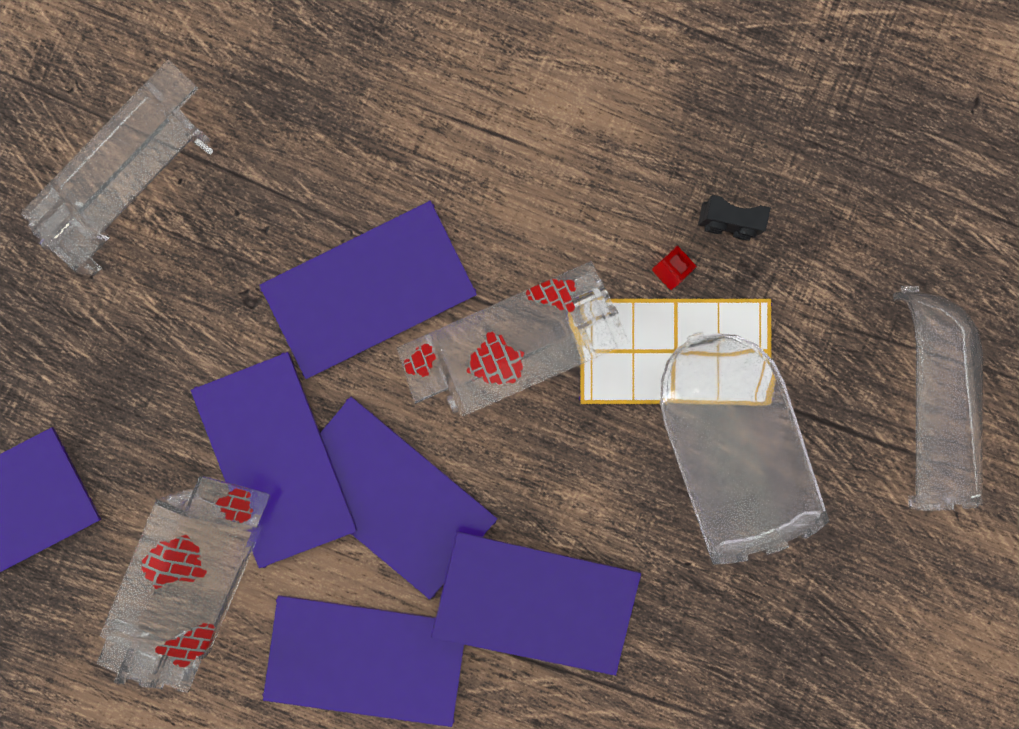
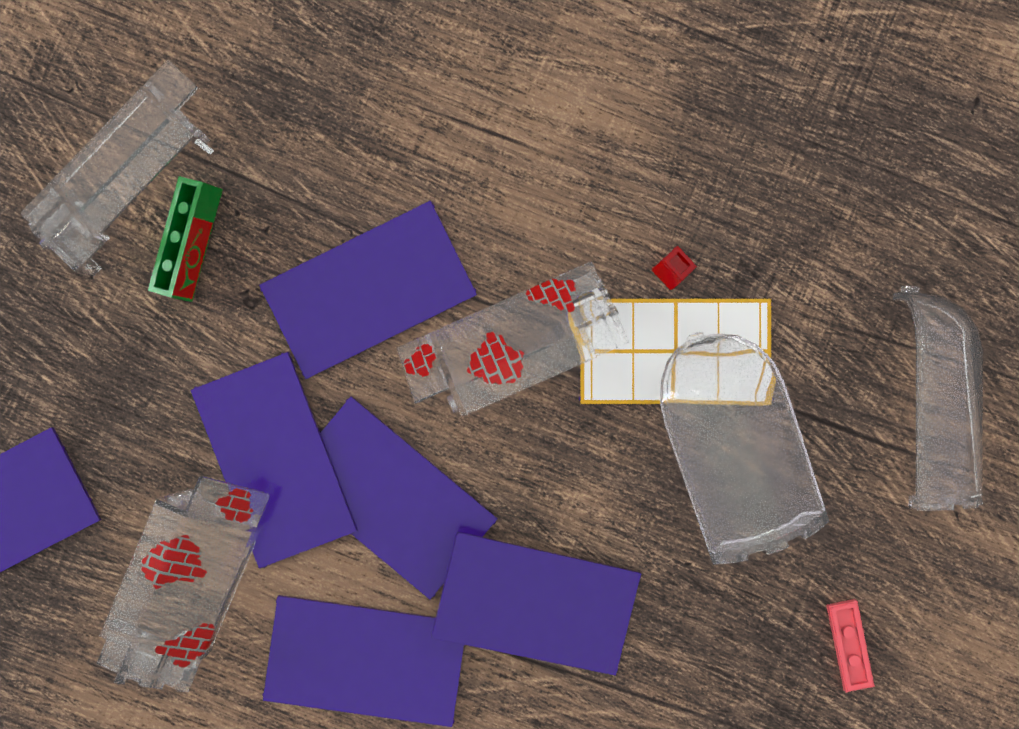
black brick [698,195,771,241] -> none
none -> green brick [148,176,223,302]
none -> coral tile [826,599,875,692]

